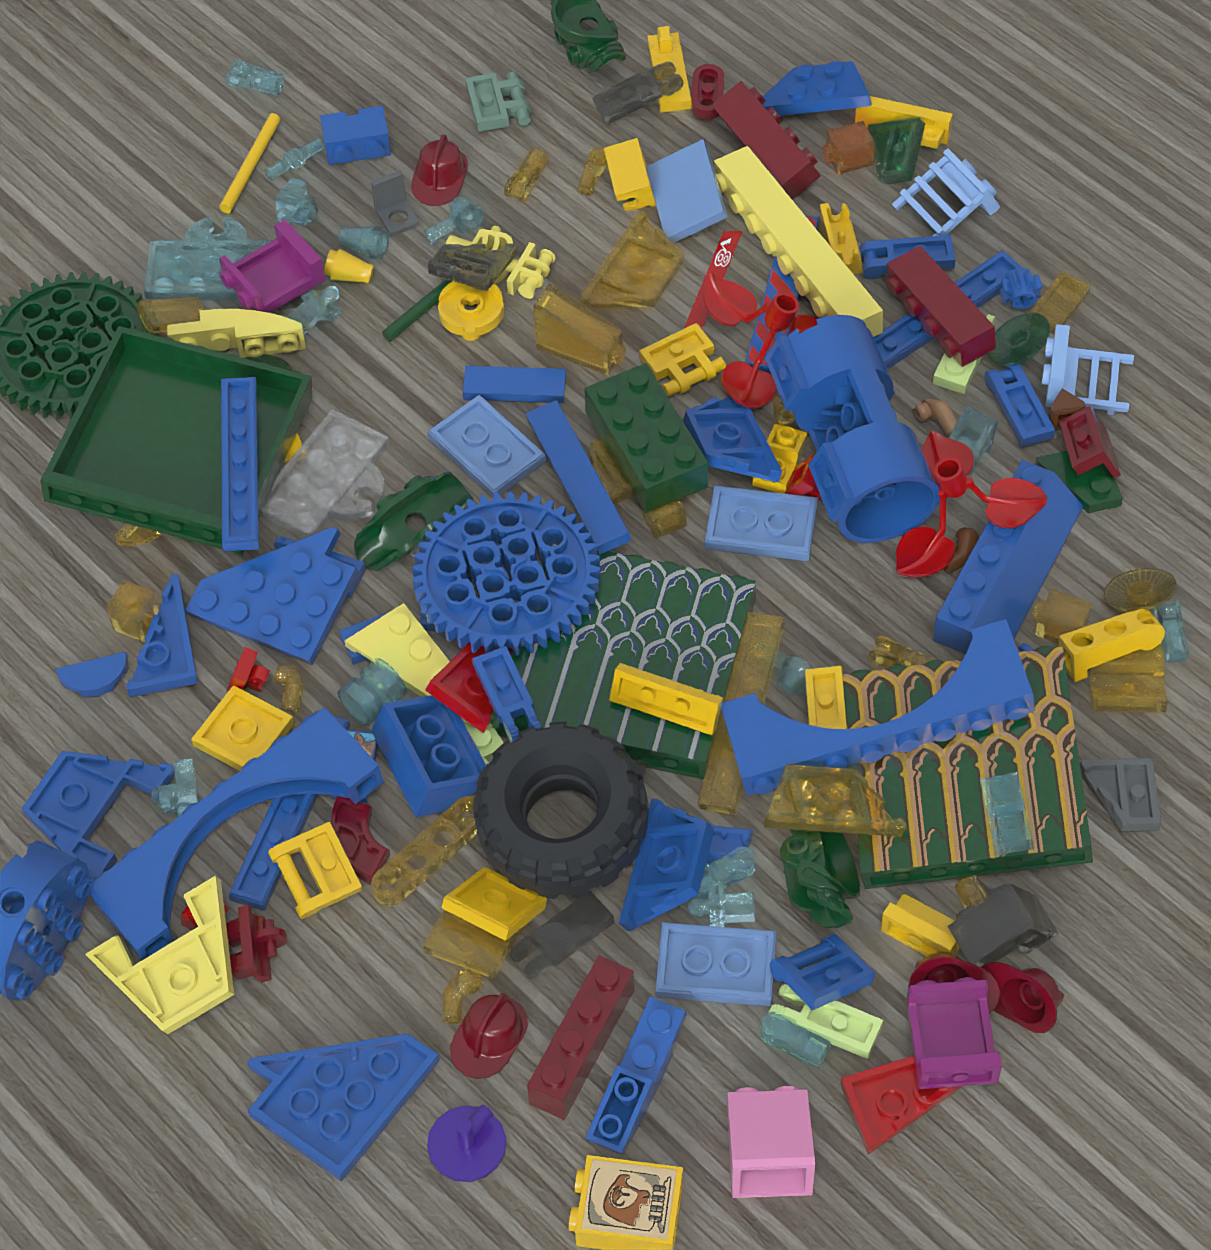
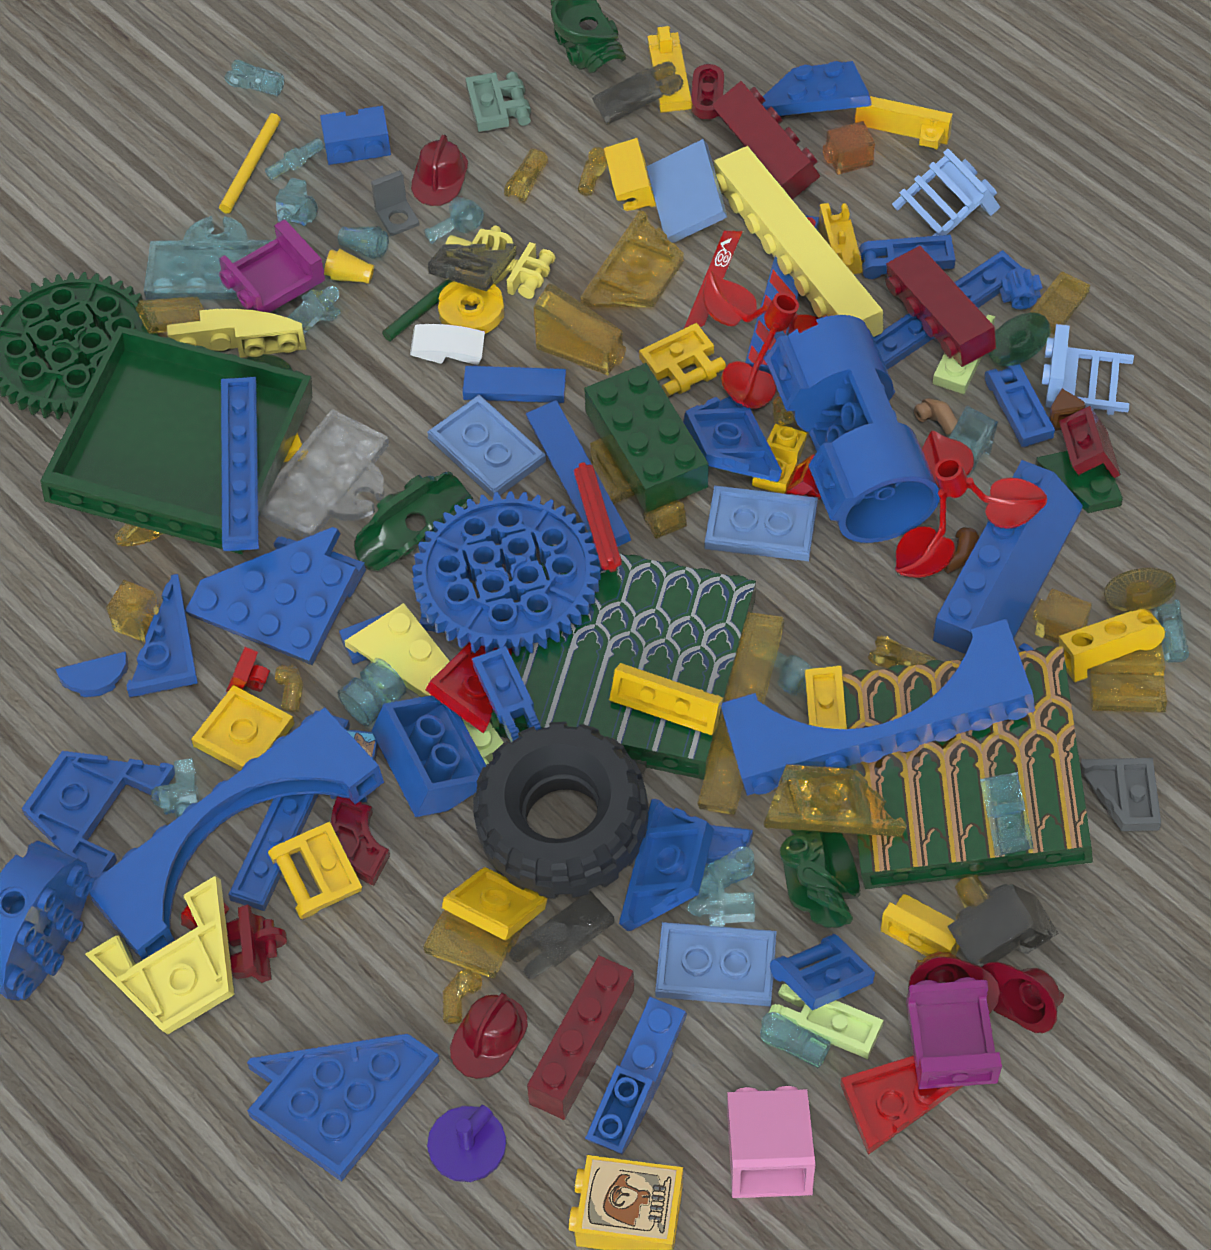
clear yellow beam [371,796,477,906] -> none
clear green wing [867,117,925,184] -> none
none -> white slope [410,324,485,366]
none -> red axle [574,462,622,572]

